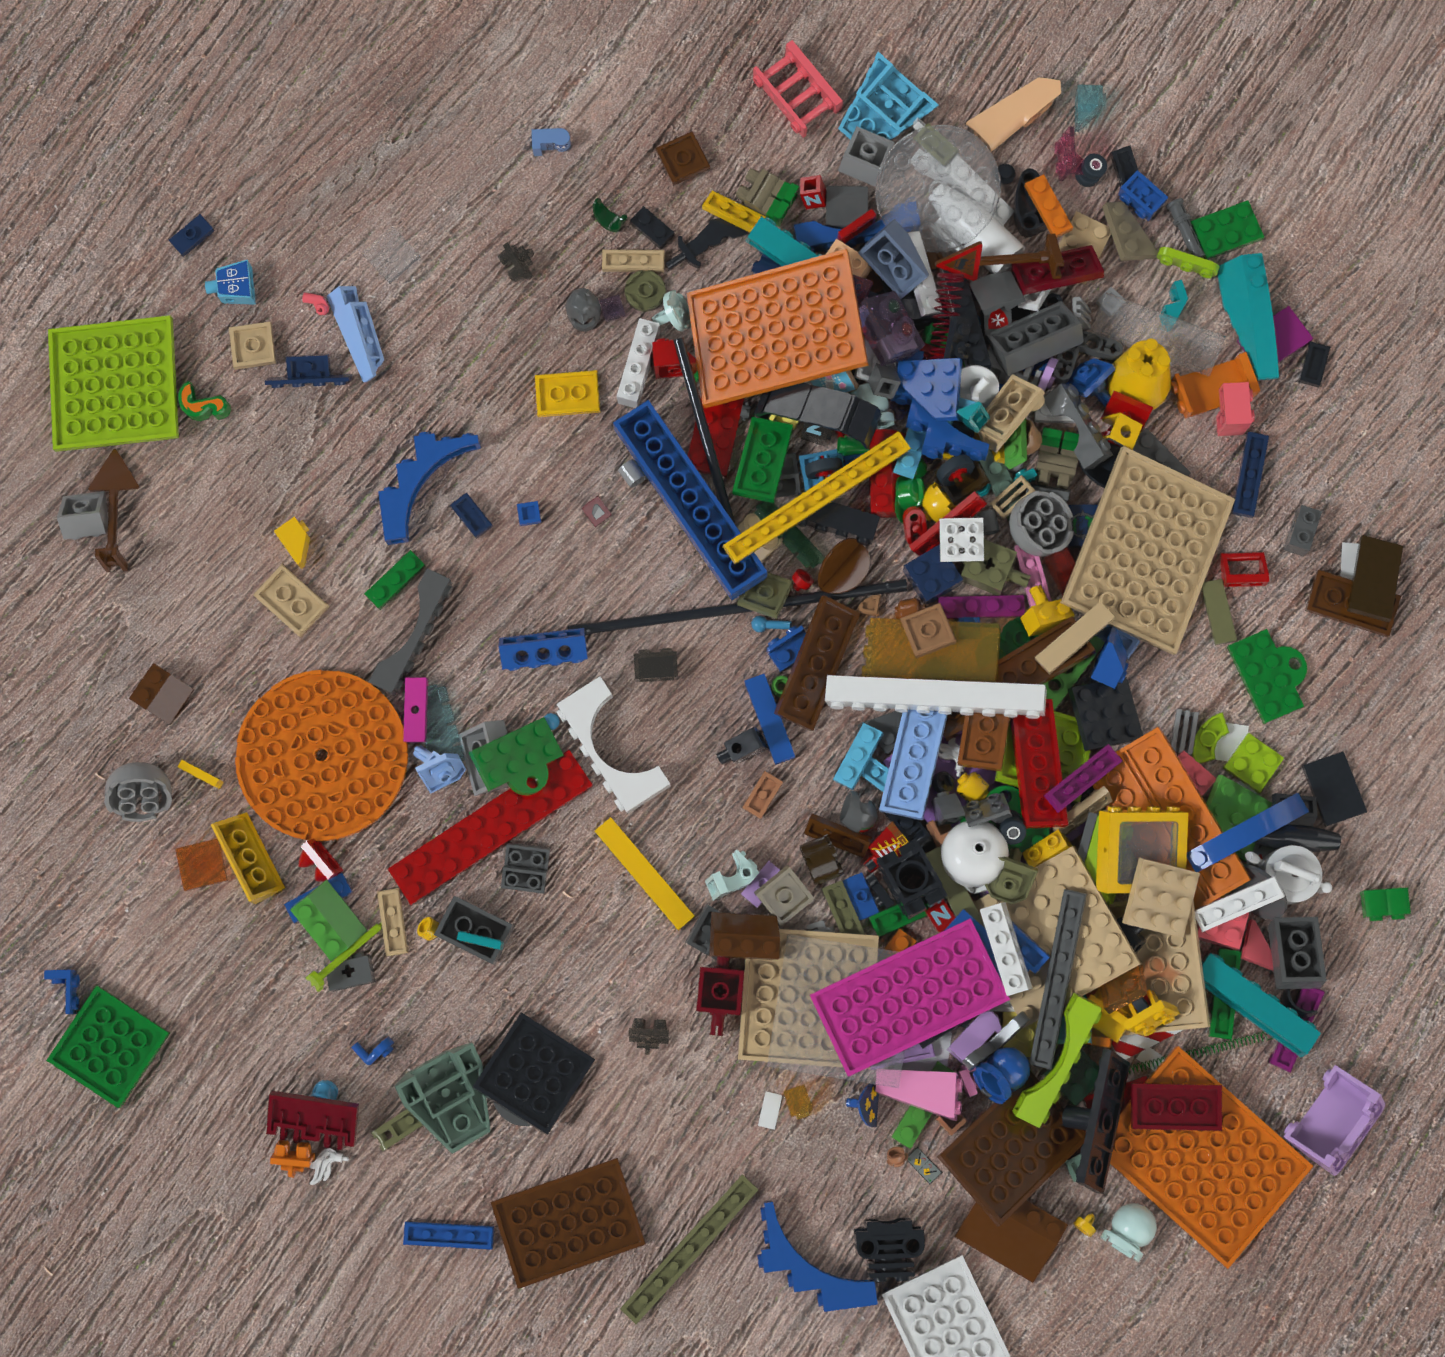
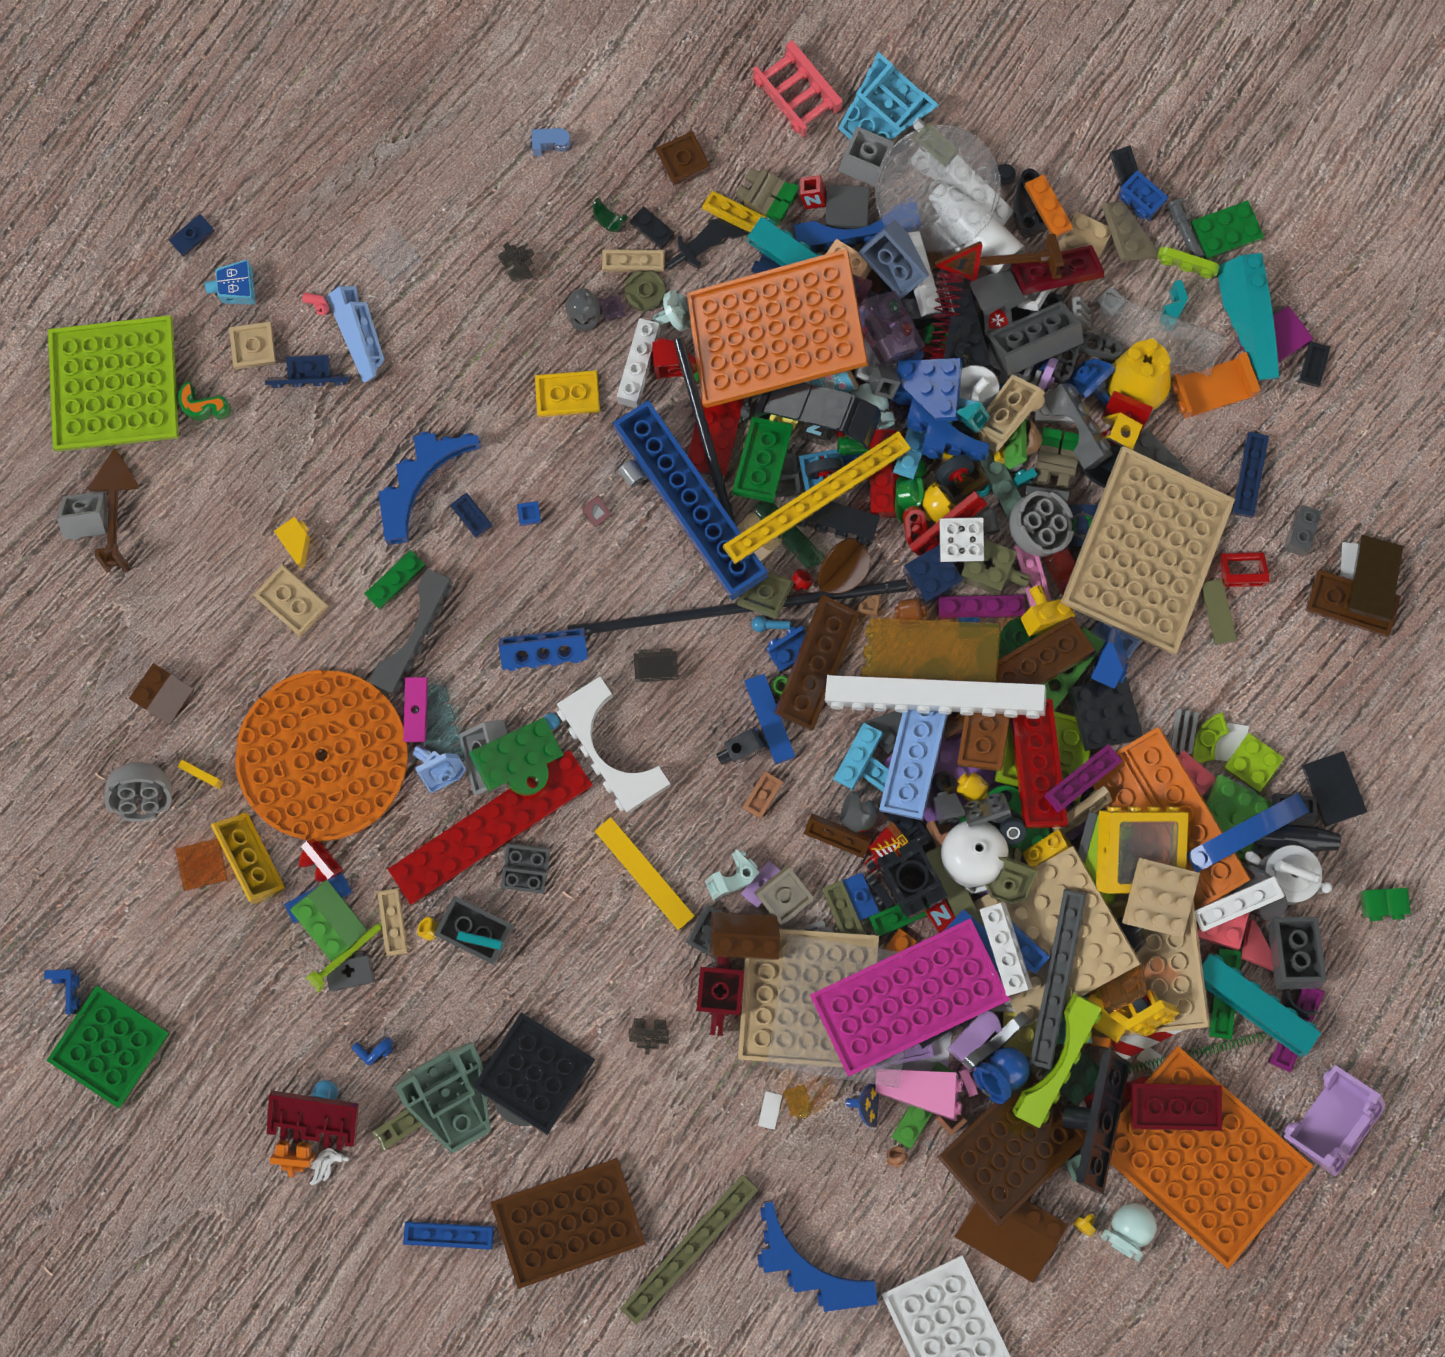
dark brown brick [800,834,844,886] -> none
red tile [837,209,876,244] -> none
black piece [854,1218,925,1282] -> none
medium nougat tile [900,603,956,659] -> none
light grey sticker [907,1147,942,1184] -> none
white piece [938,738,964,777] -> none
light nougat panel [966,77,1061,153] -> none
tan tile [989,475,1036,519] -> none
tan tile [1035,602,1115,675] -> none
clear pink plate [1054,126,1107,187] -> none
clear light blue slope [1075,85,1106,132] -> none
coral brick [1216,382,1255,436] -> none
green plate [1227,629,1307,725] -> none

